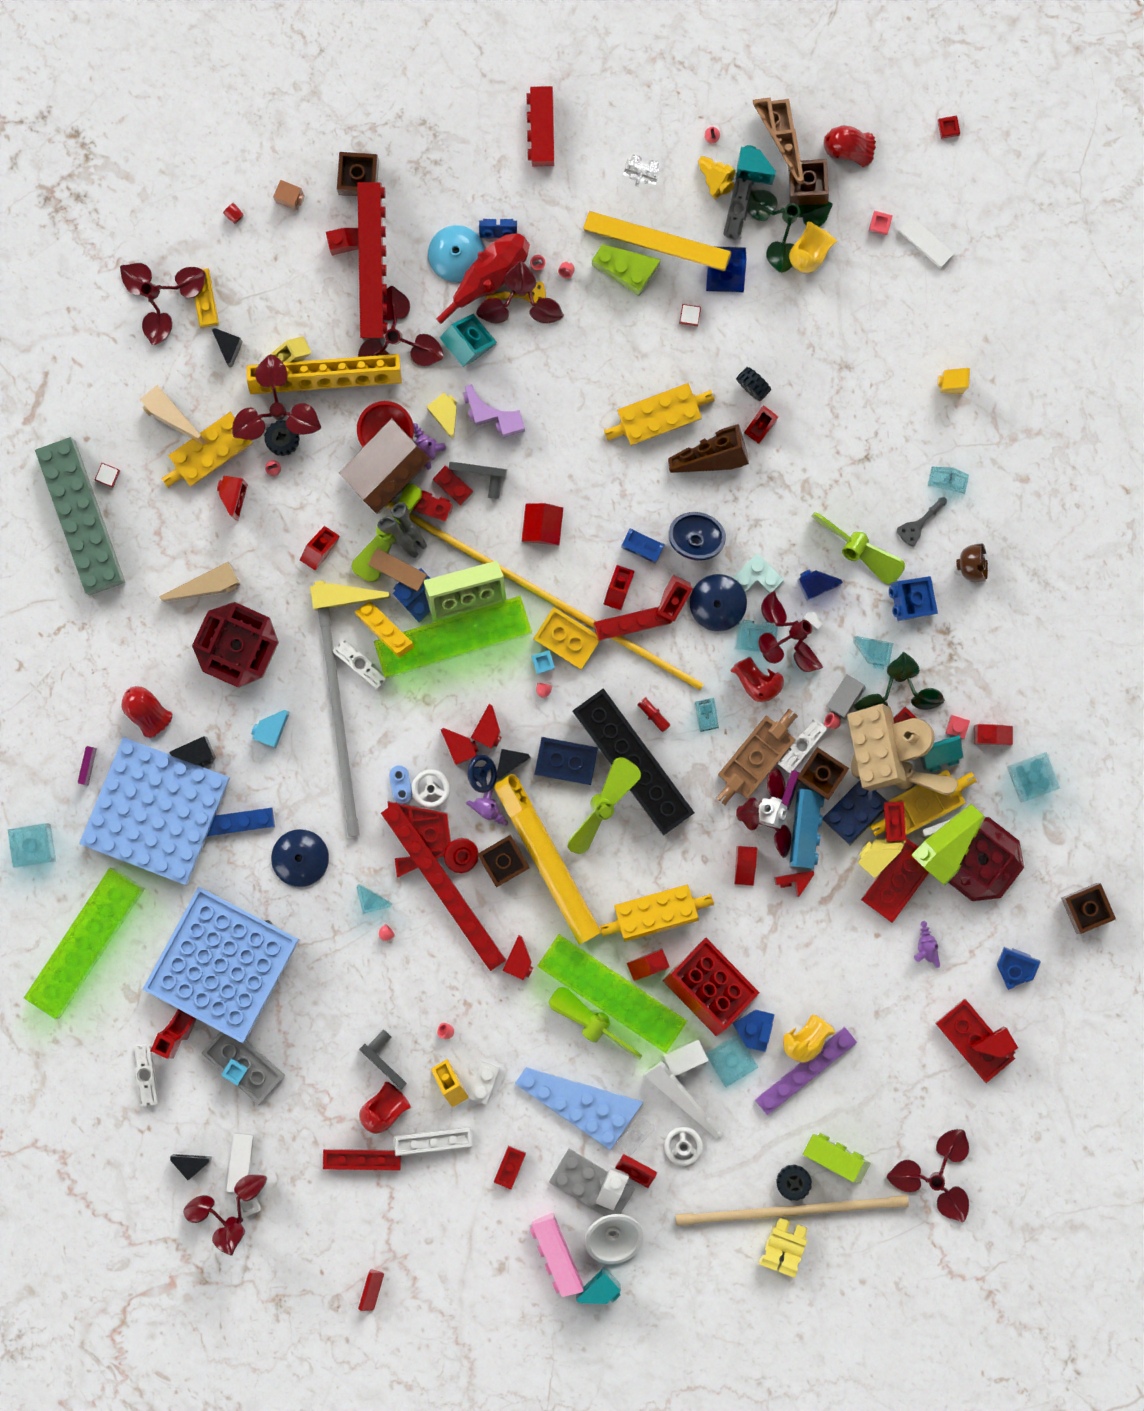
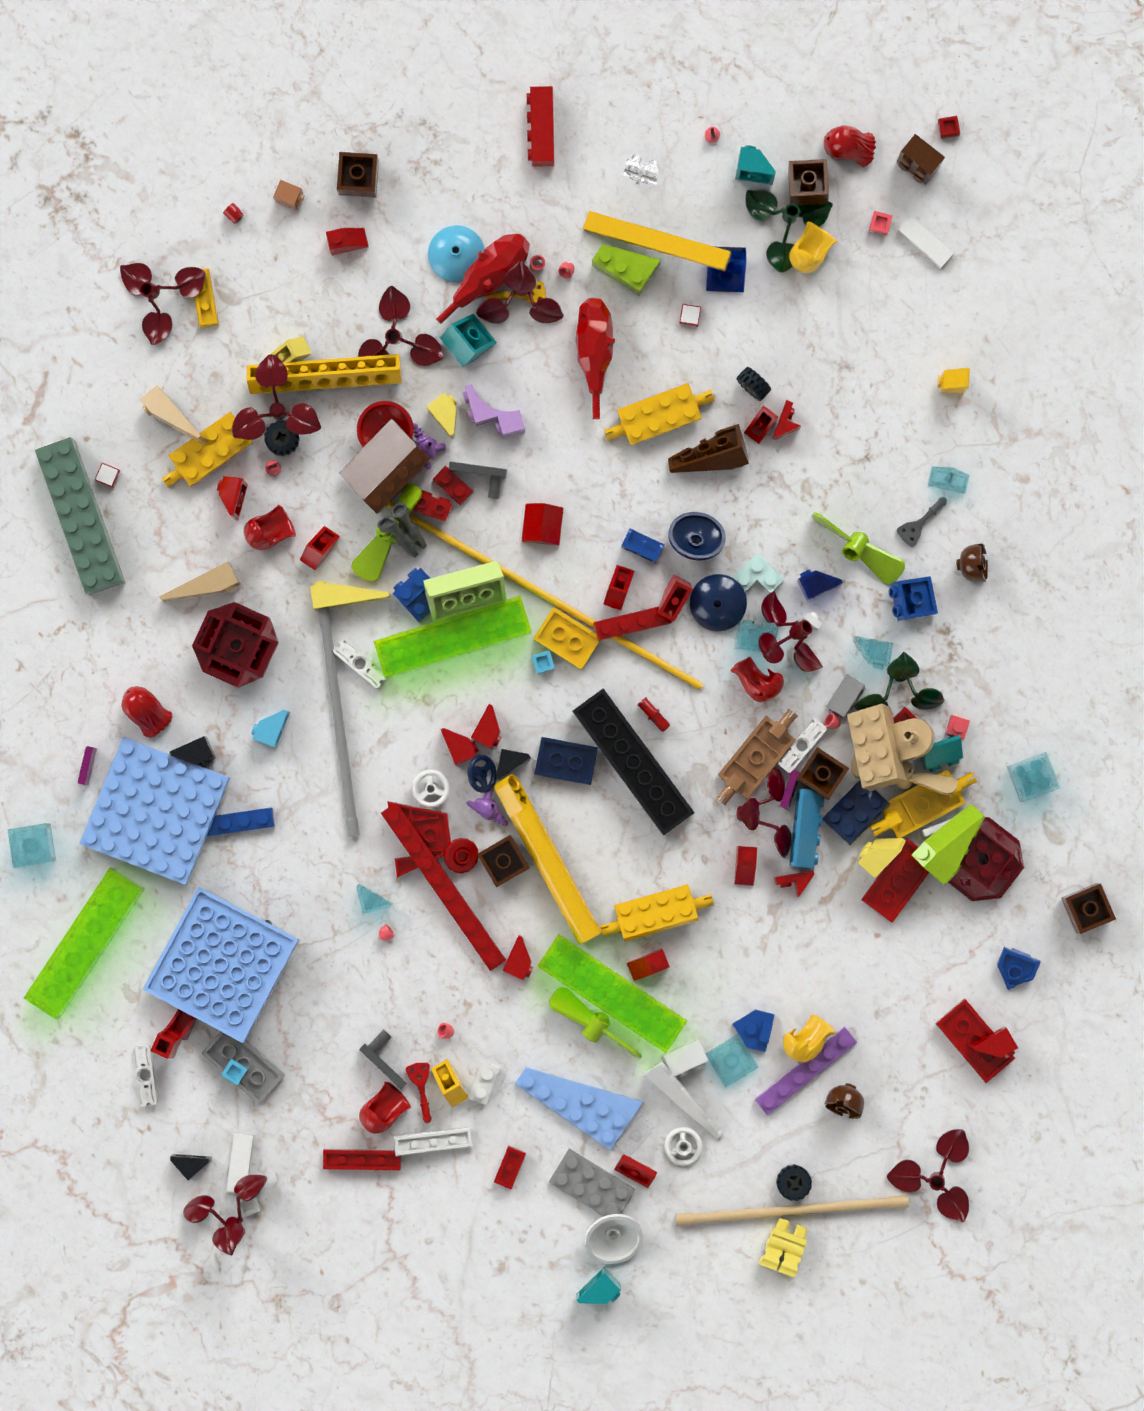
black slope [212,328,243,368] -> none
dark blue dish [271,829,329,887] -> none
yellow plate [354,601,414,658] -> none
red brick [357,182,388,338] -> none
red slope [358,1269,384,1311] -> none
medium nougat tile [368,548,428,592] -> none
light blue plate [389,766,412,804] -> none
blue hinge [479,219,517,239] -> none
bright pink slope [530,1213,584,1297] -> none
coral hinge [536,683,552,697] -> none
lime piece [567,758,641,854] -> none
white slope [595,1167,629,1210] -> none
red slope [662,938,760,1036] -> none
clear light blue slope [694,698,719,732] -> none
yellow rock [698,156,736,199] -> none
dark grey piece [723,178,754,240] -> none
medium nougat wedge [753,97,804,184] -> none
white brick [759,797,787,829] -> none
lime wedge [802,1133,871,1184] -> none
red plate [883,801,906,841] -> none
medium lavender piece [914,921,940,968] -> none
red slope [974,724,1013,745] -> none
none -> red piece [243,505,296,551]
none -> red piece [406,1063,432,1124]
none -> red piece [575,298,615,420]
none -> red slope [772,400,801,440]
none -> reddish brown cylinder [824,1083,864,1119]
none -> reddish brown brick [896,134,945,185]

